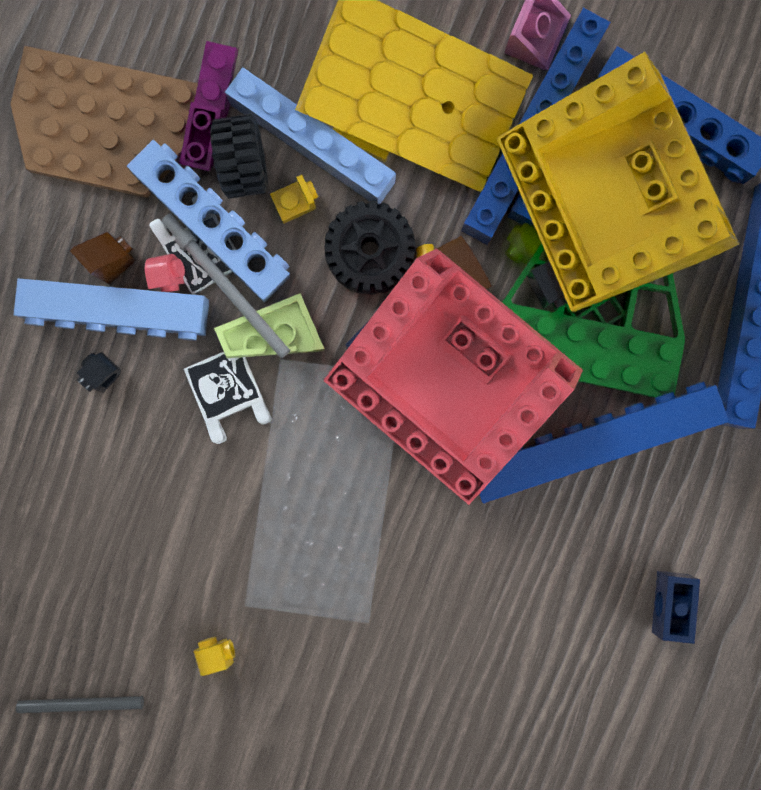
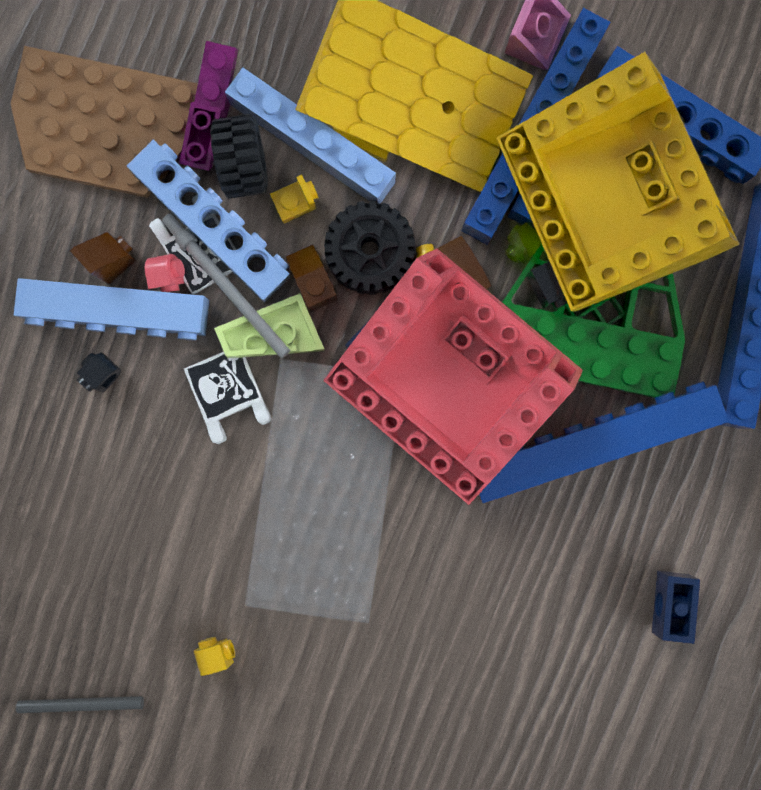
none -> reddish brown slope [286,245,338,313]

